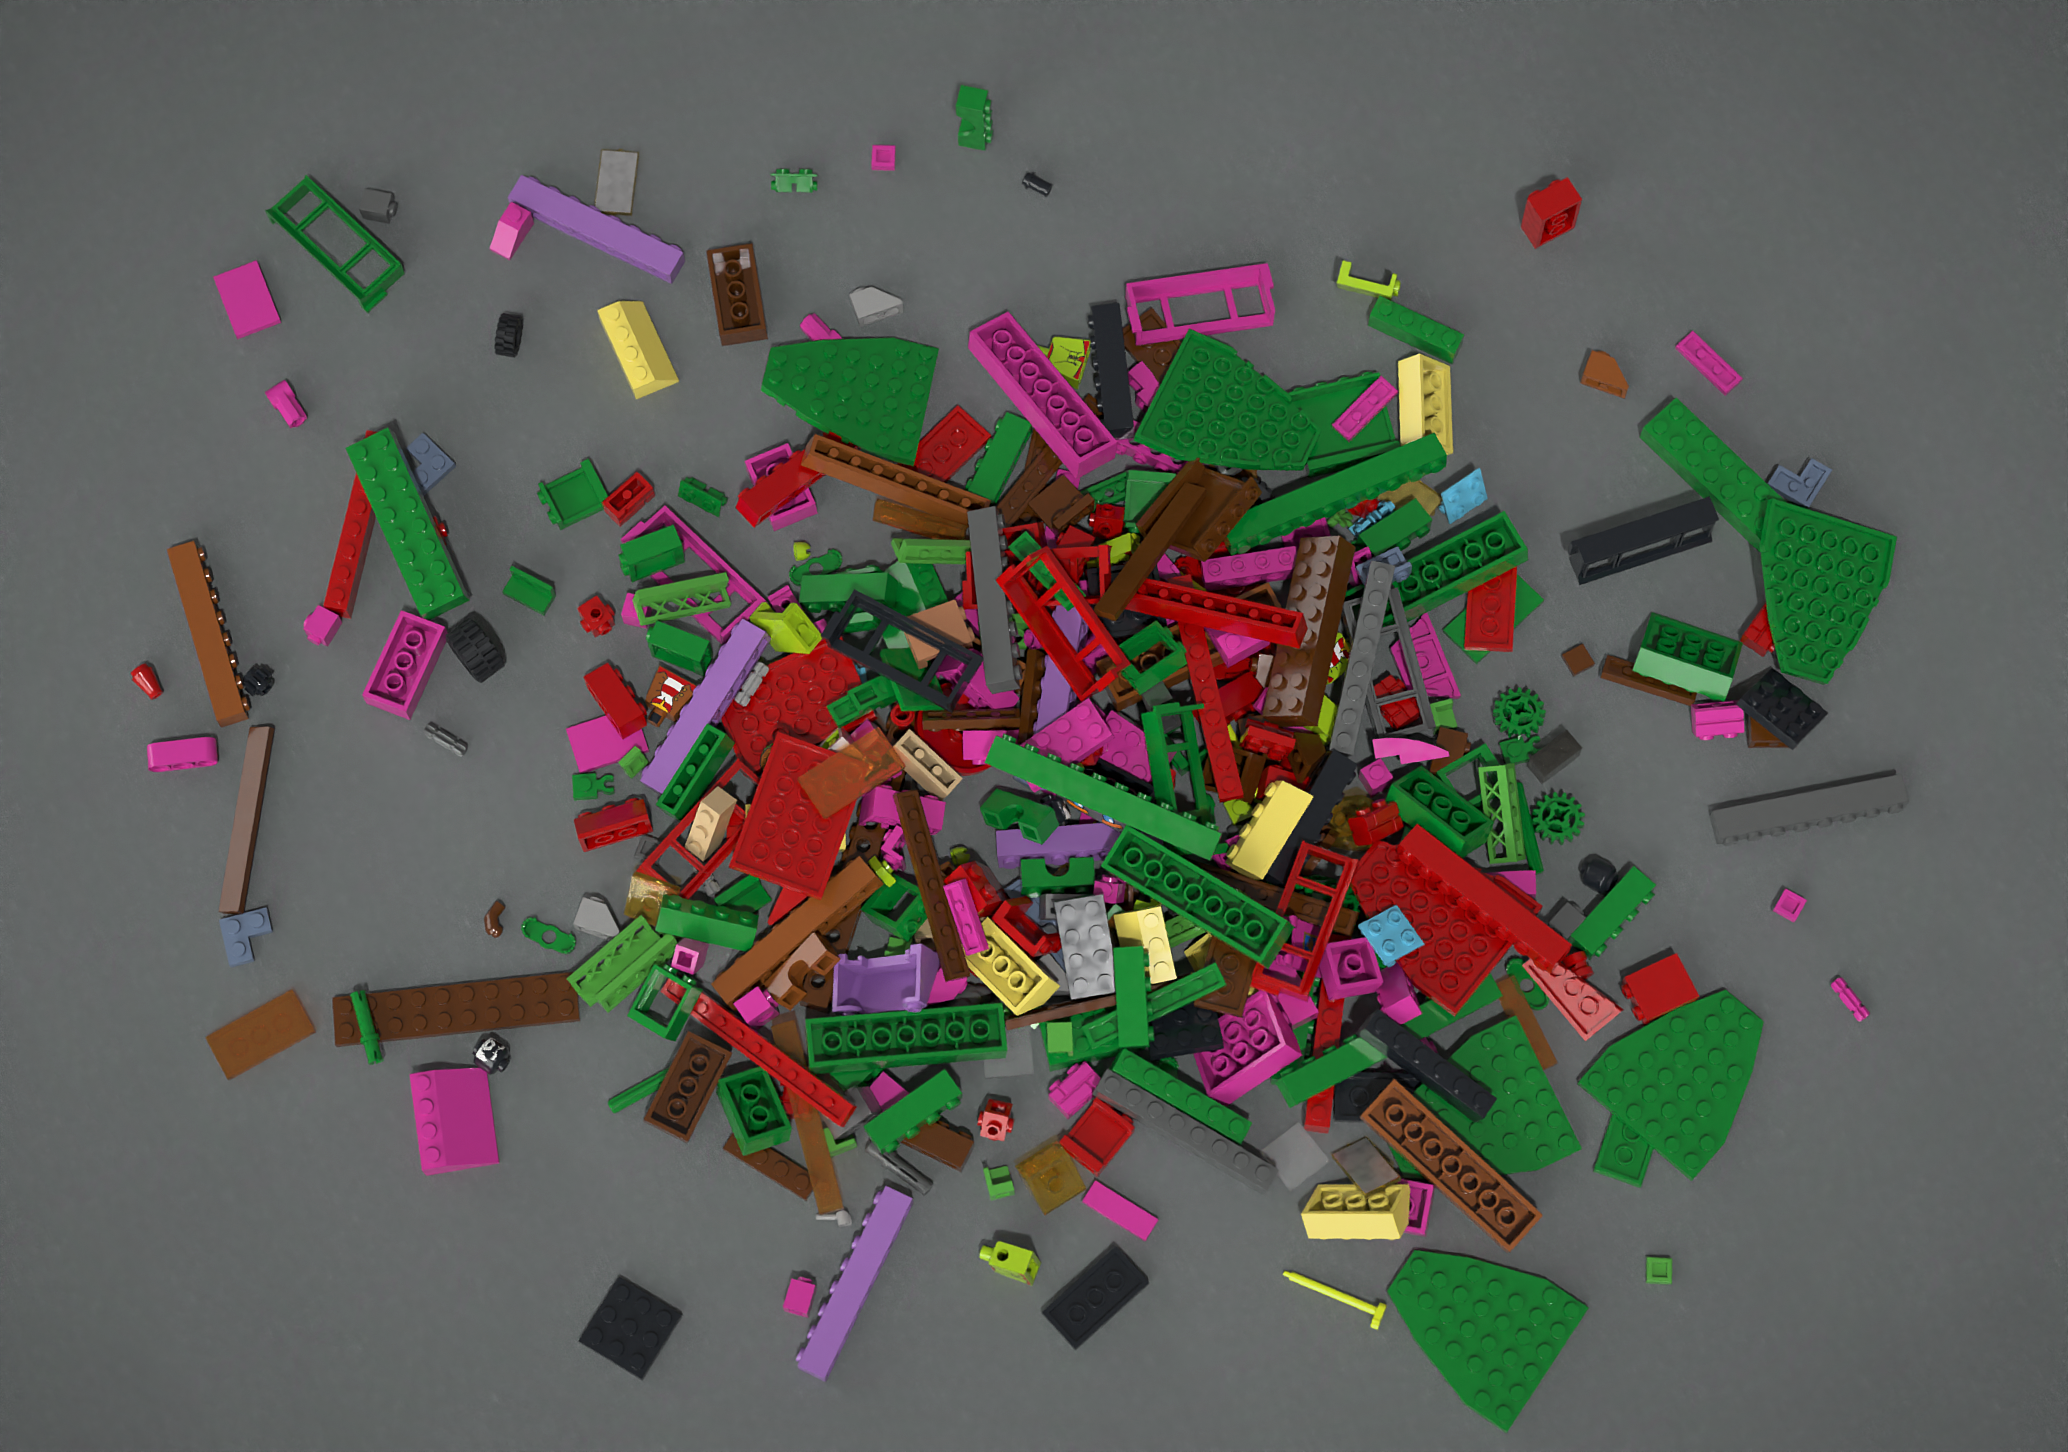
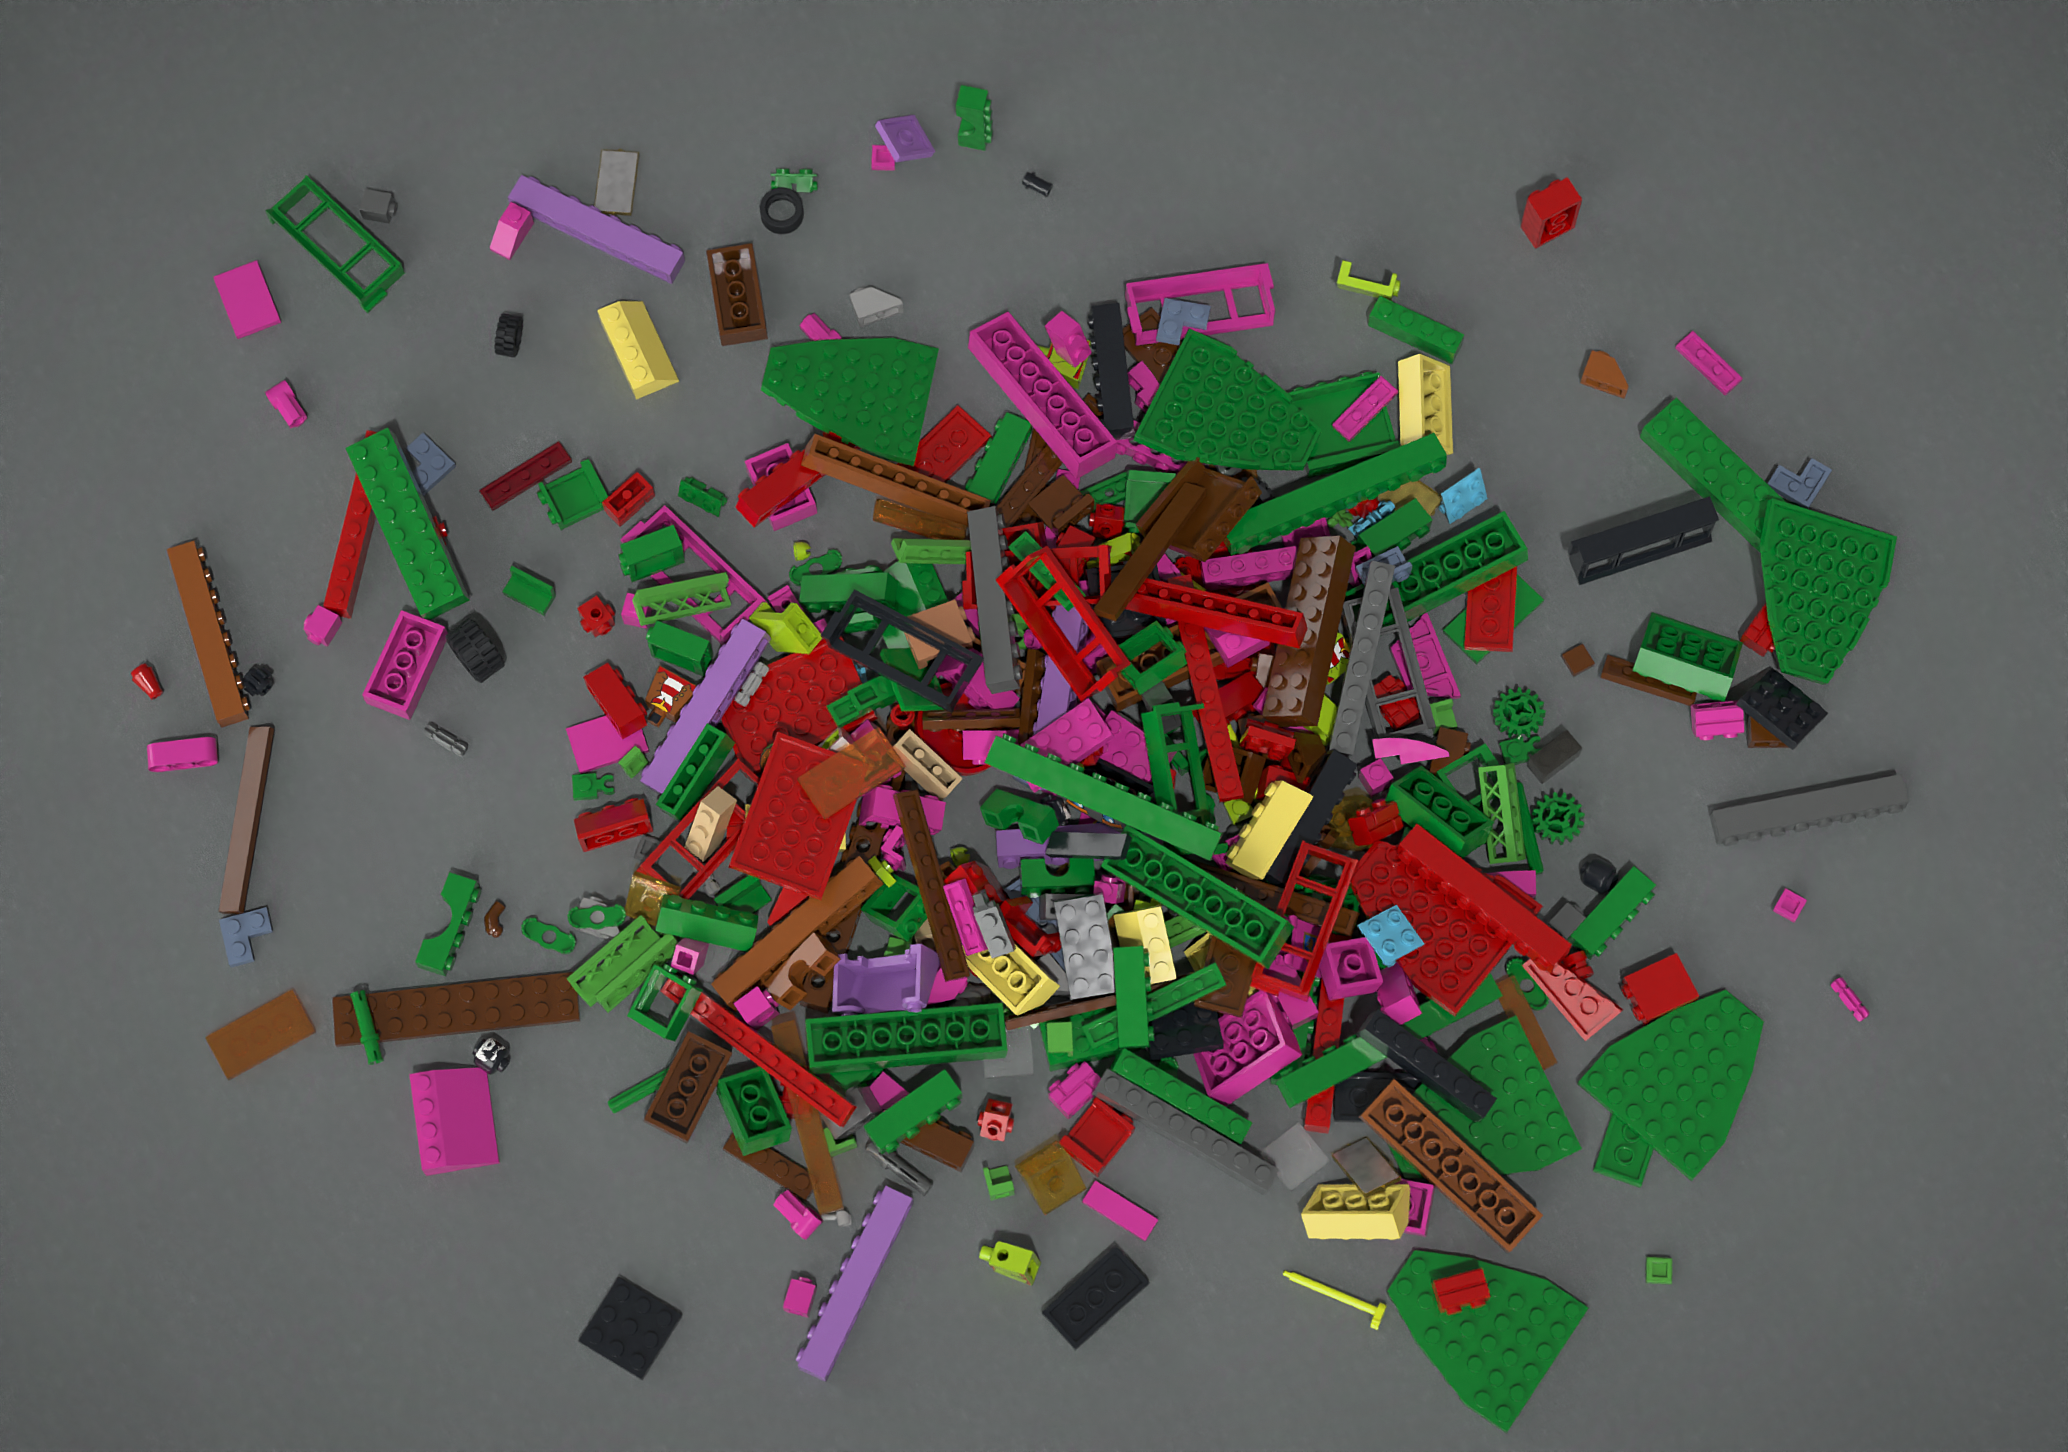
none -> green arch [415,872,481,977]
none -> dark red tile [479,441,572,512]
none -> green piece [567,904,626,930]
none -> black tyre [759,187,804,235]
none -> dark pink piece [773,1189,823,1240]
none -> medium lavender plate [875,115,935,162]
none -> hinge [972,889,1016,958]
none -> dark pink brick [1045,311,1092,368]
none -> tile [1045,832,1132,860]
none -> sand blue plate [1156,298,1211,345]
none -> red brick [1432,1268,1490,1315]

